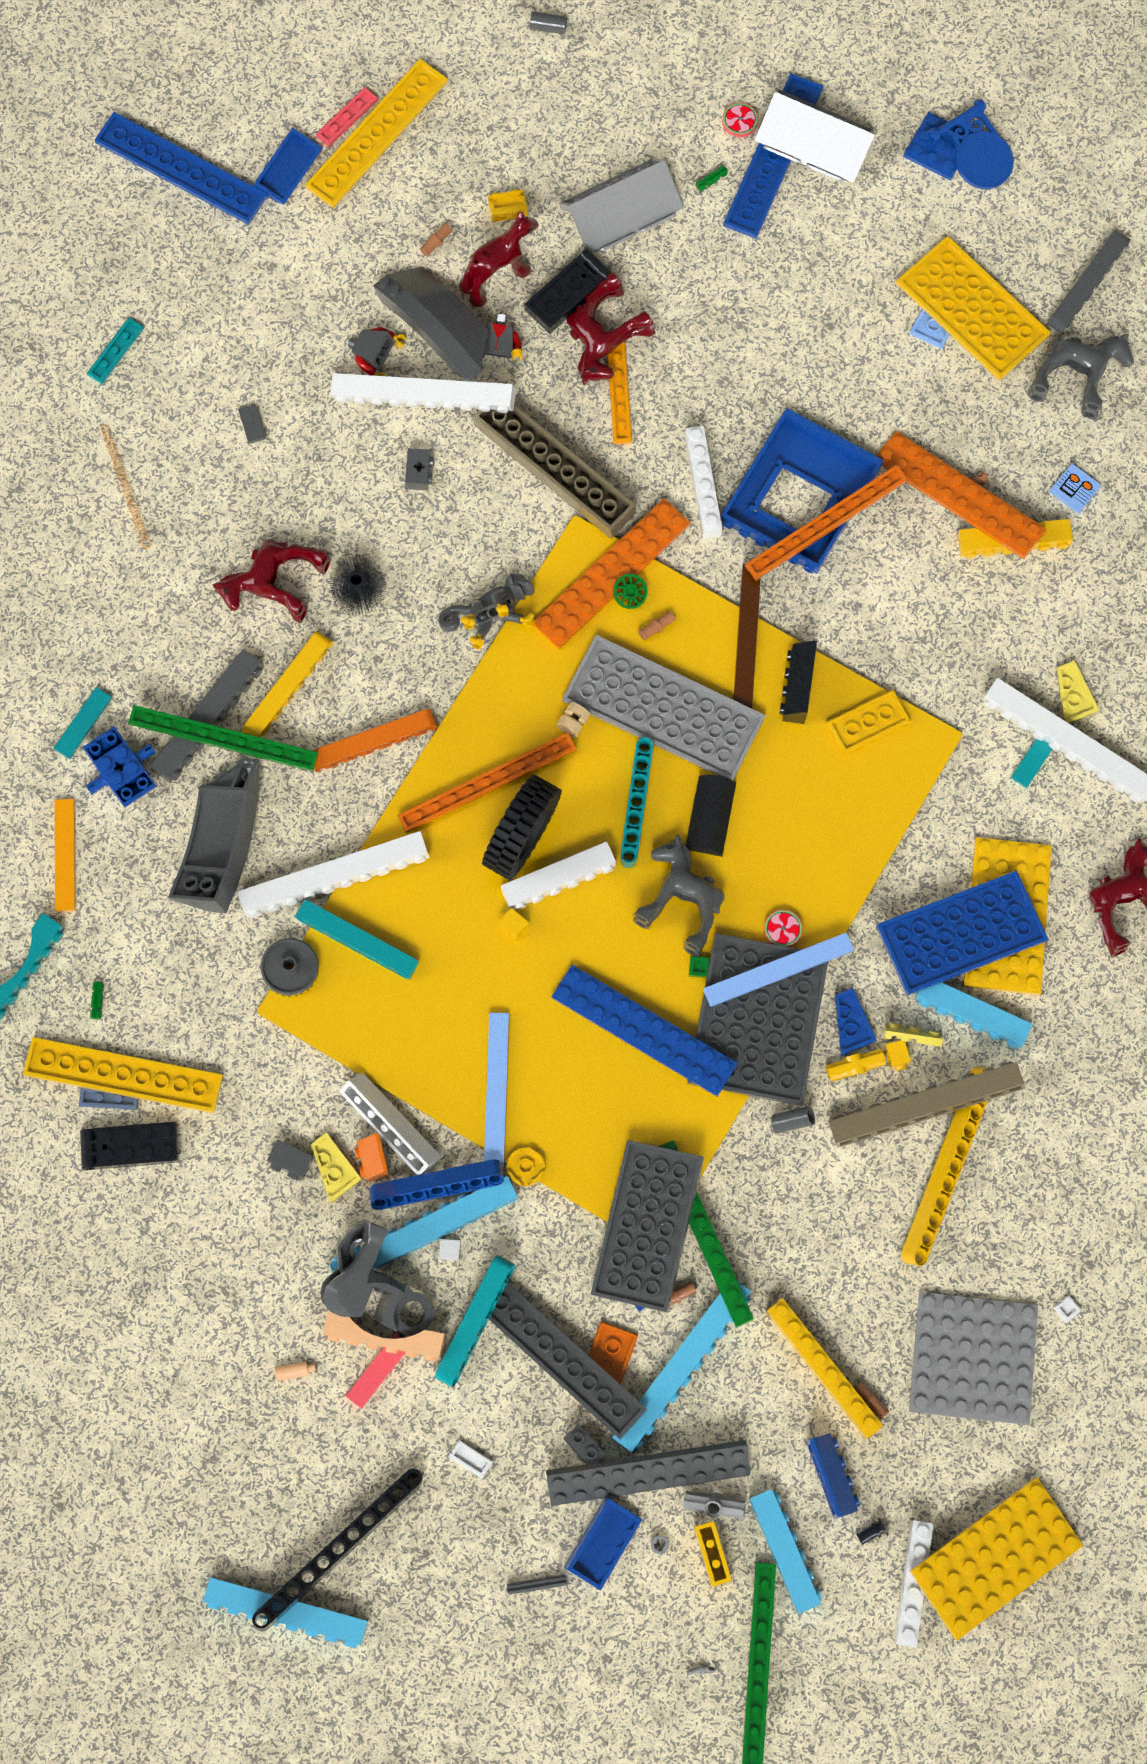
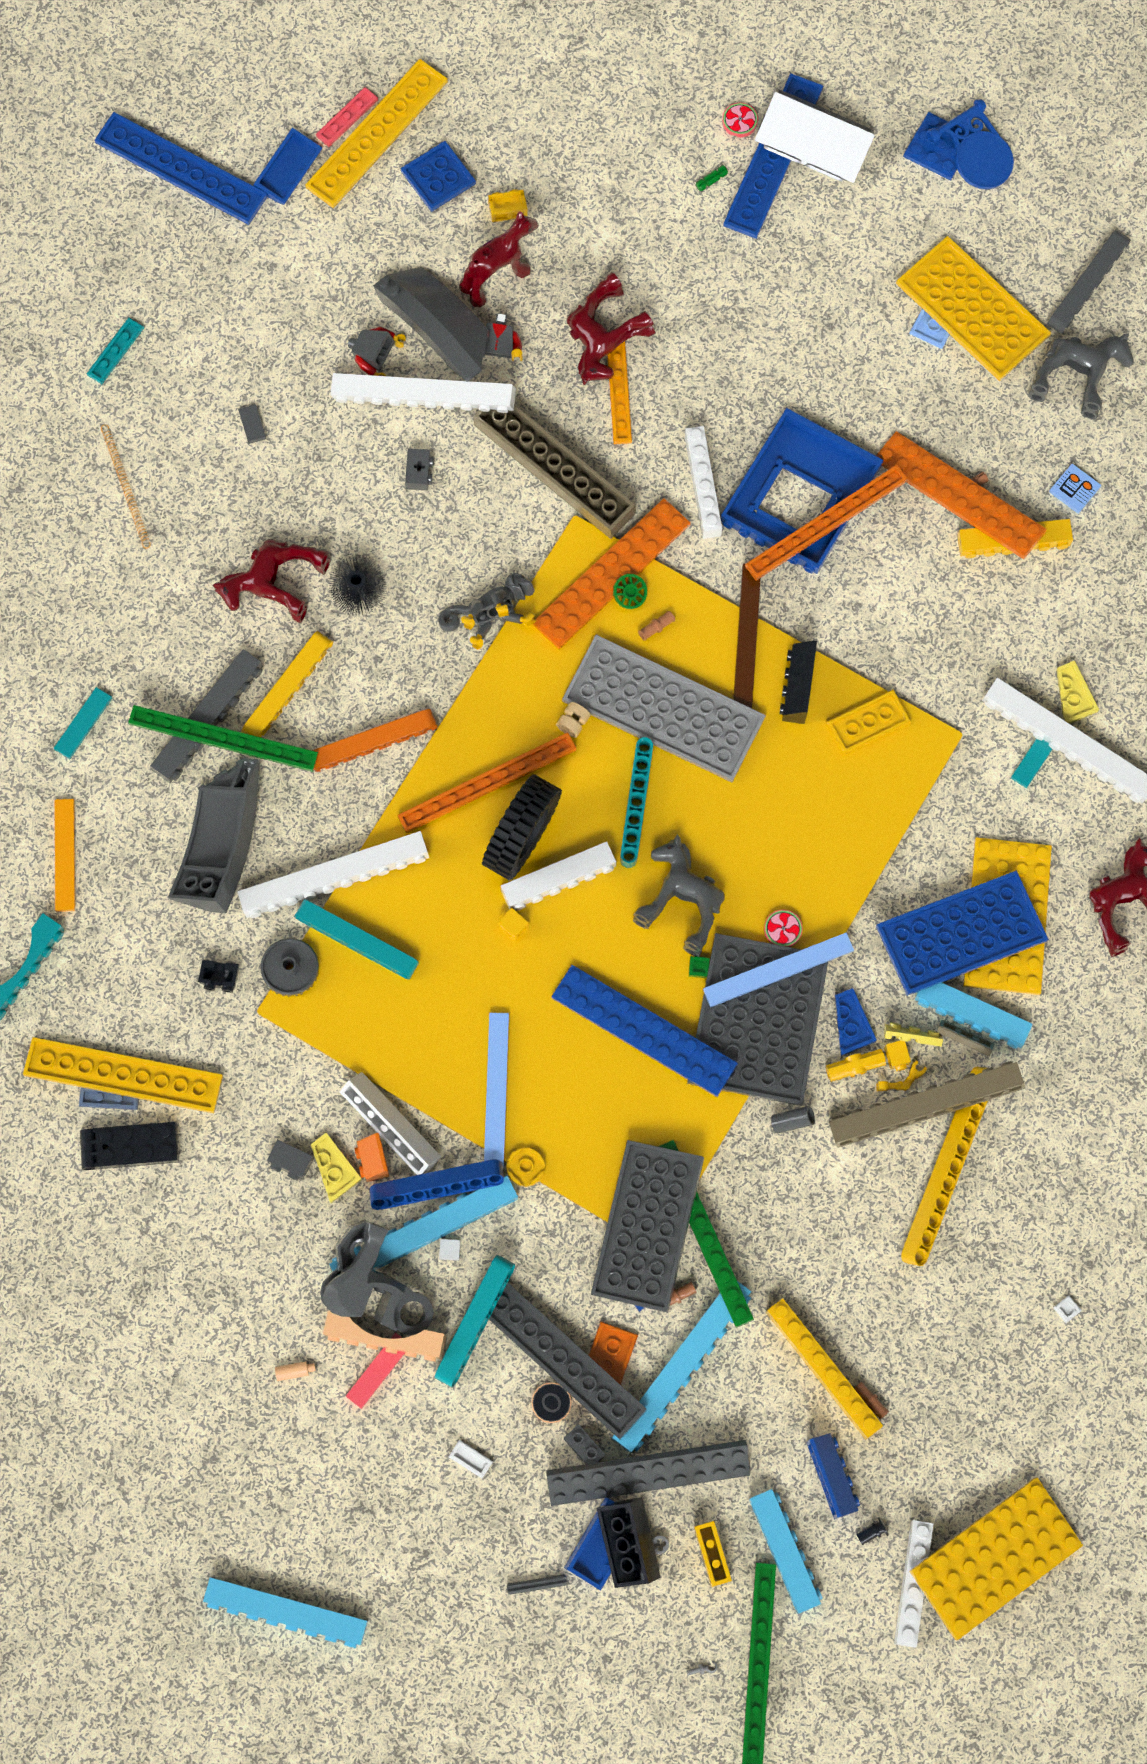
blue slope [83,726,157,808] -> none
green axle [90,982,104,1020] -> none
black beam [252,1468,423,1632] -> none
nougat pin [420,223,453,257] -> none
black hinge [524,249,612,334] -> none
dark grey pin [530,11,567,34] -> none
light grey piece [559,158,684,252] -> none
light grey piece [683,1491,746,1519] -> none
black piece [686,774,736,857] -> none
light grey plate [909,1292,1038,1425] -> none
none -> black cylinder [198,960,239,993]
none -> blue plate [400,141,476,212]
none -> black tile [531,1383,571,1423]
none -> black slope [597,1497,661,1588]
none -> yellow piece [876,1060,927,1091]
none -> dark tan tile [936,1020,994,1057]

